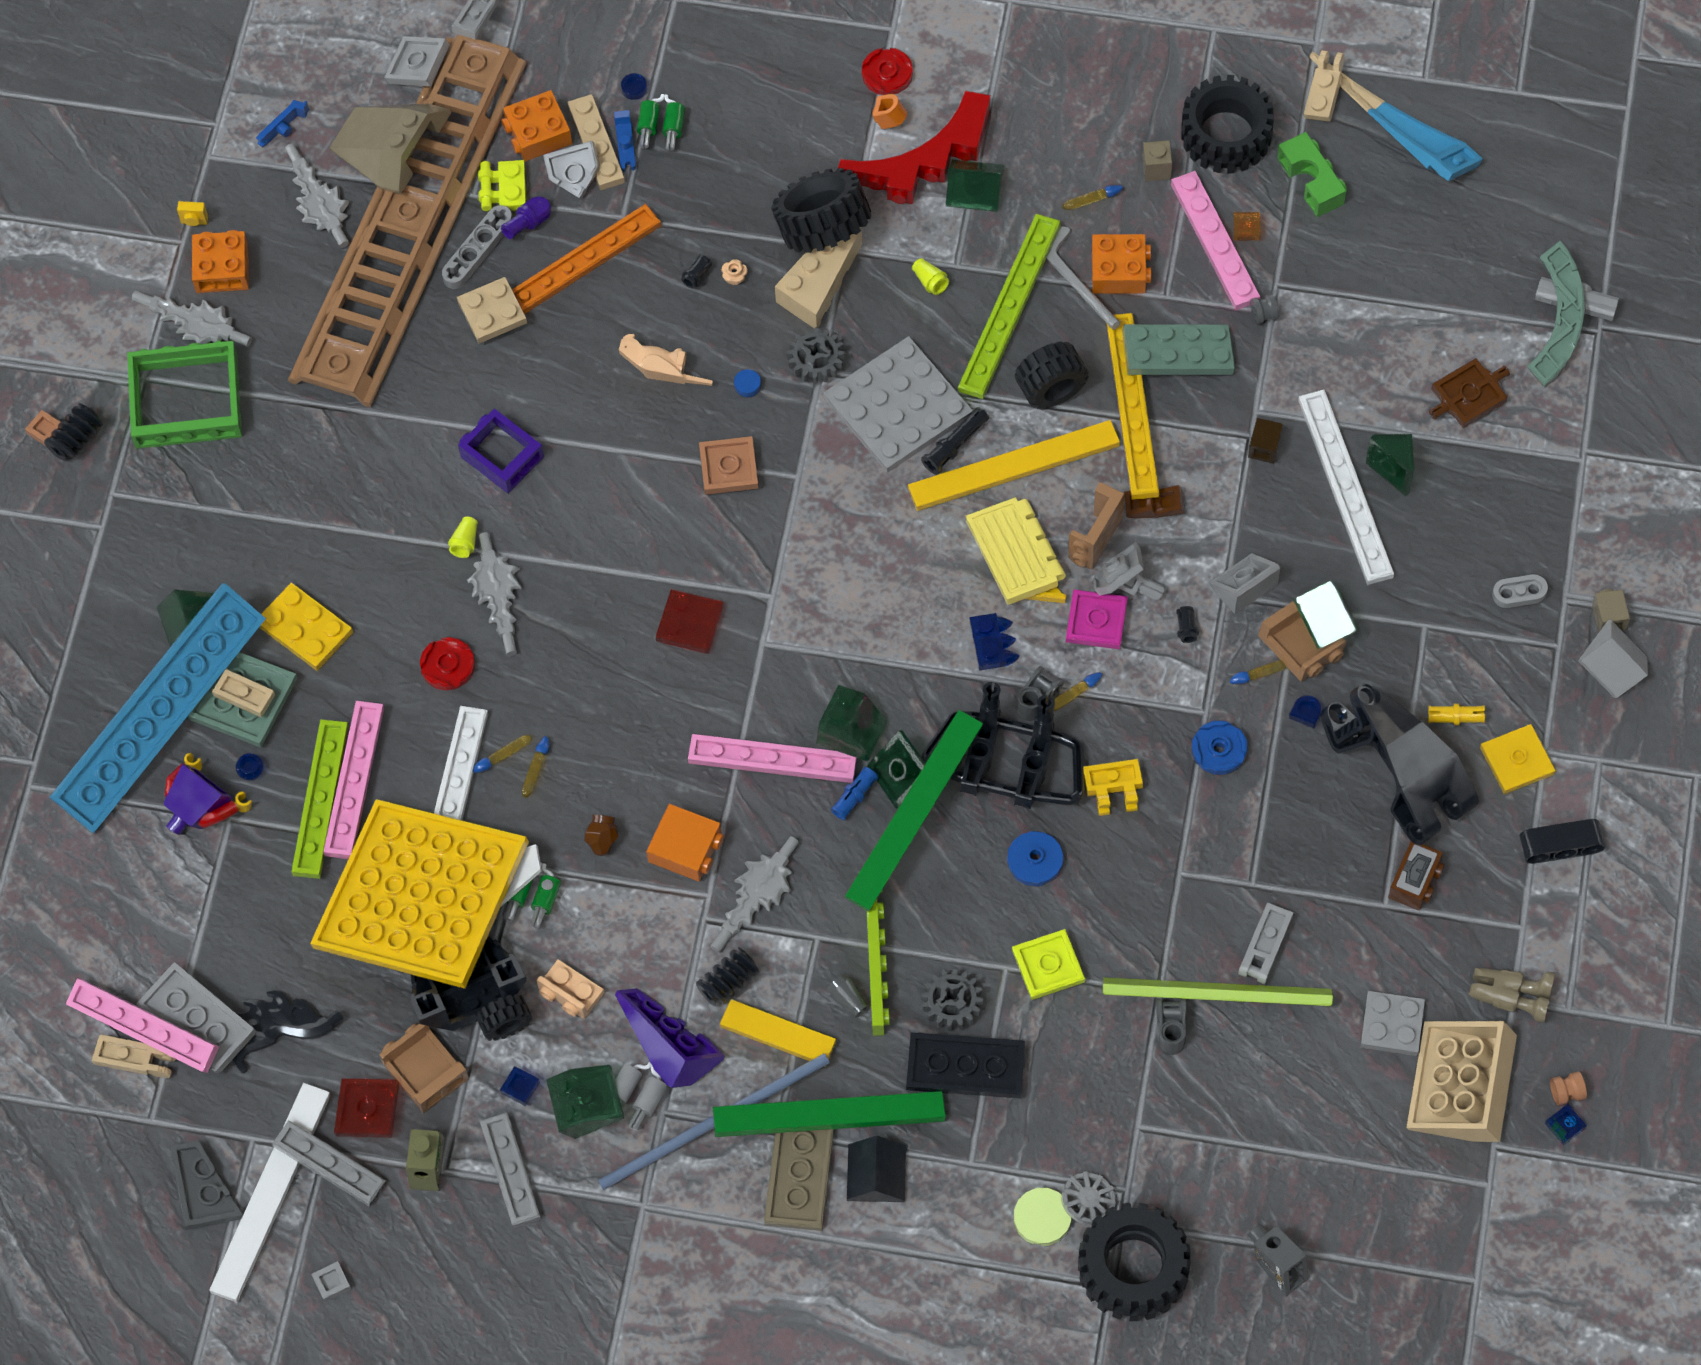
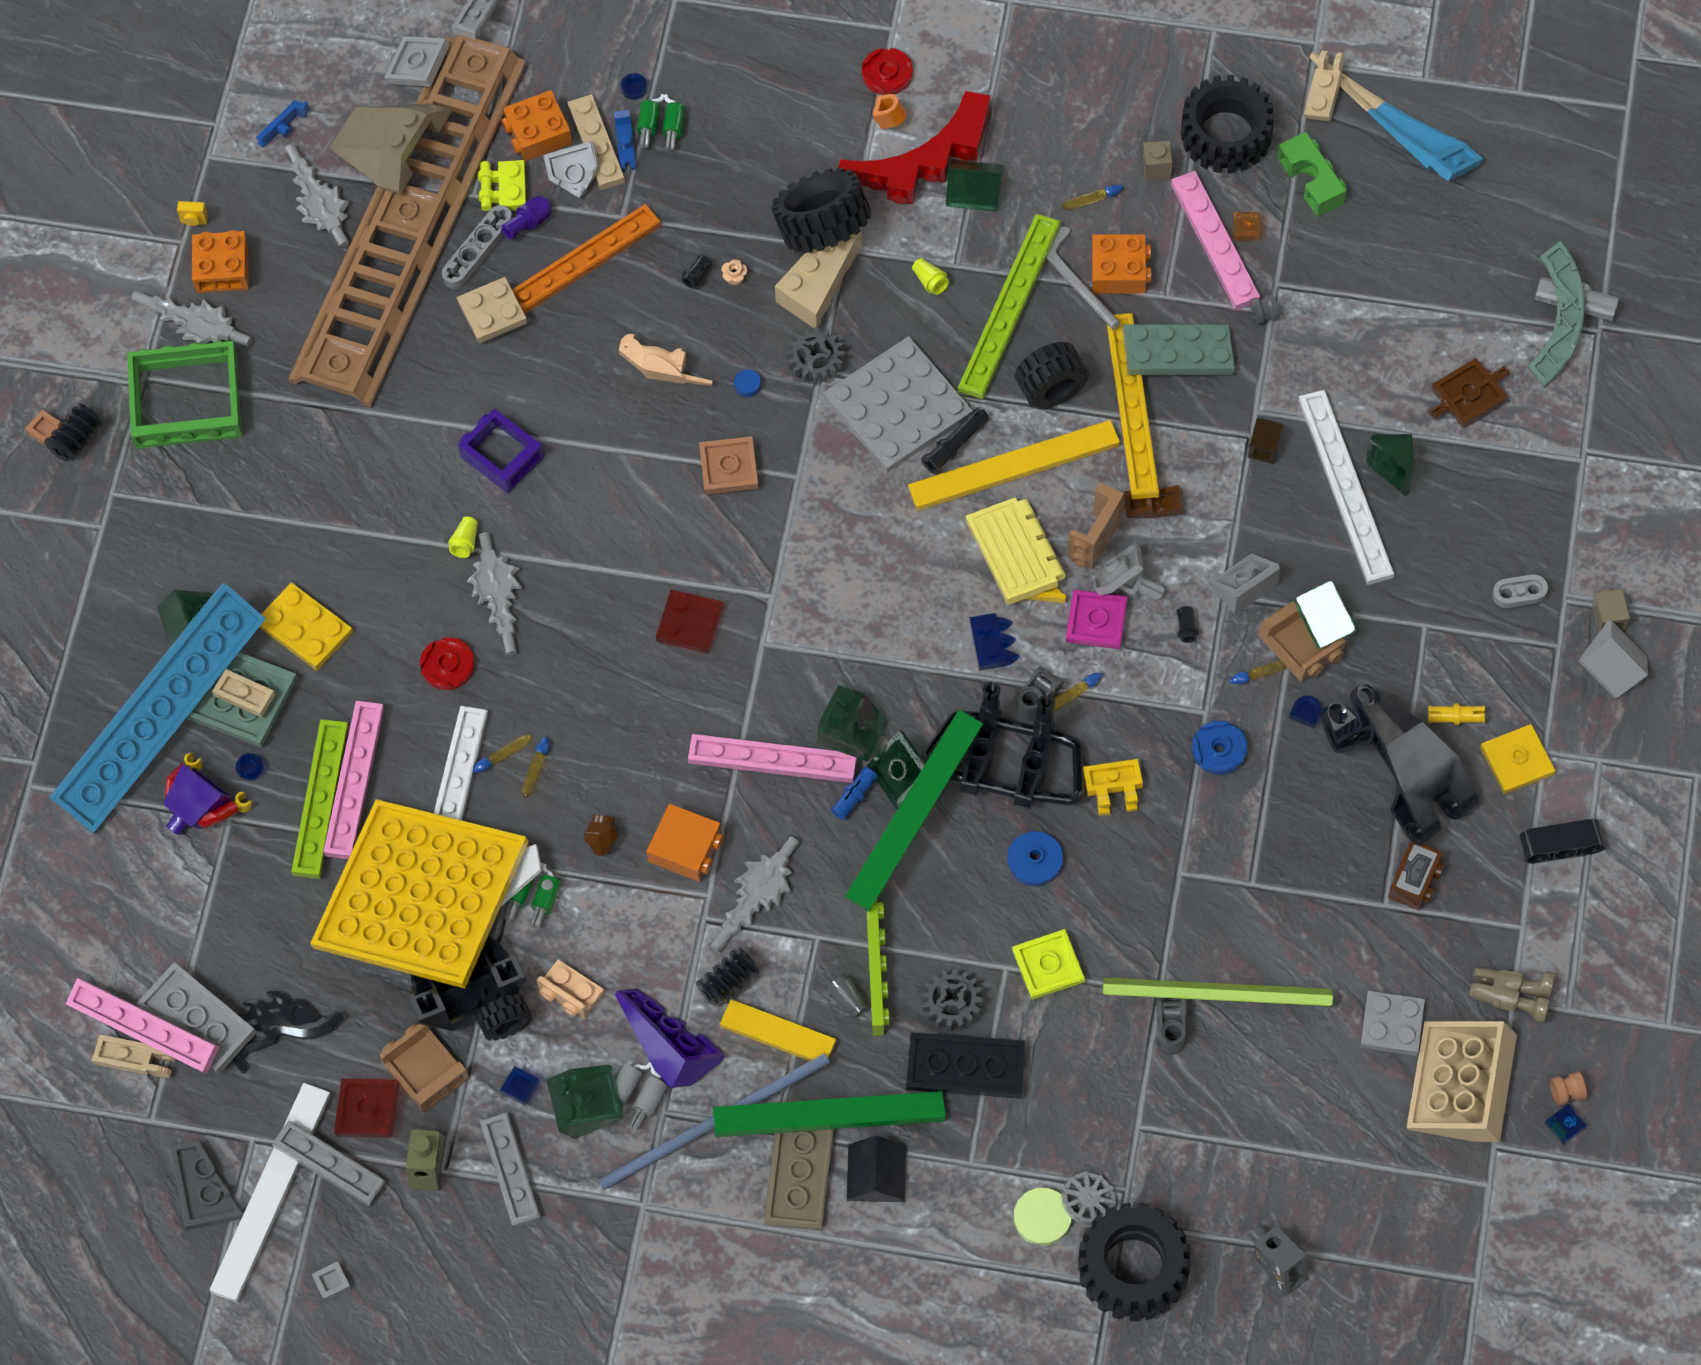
light grey plate [1238,903,1294,985] -> none

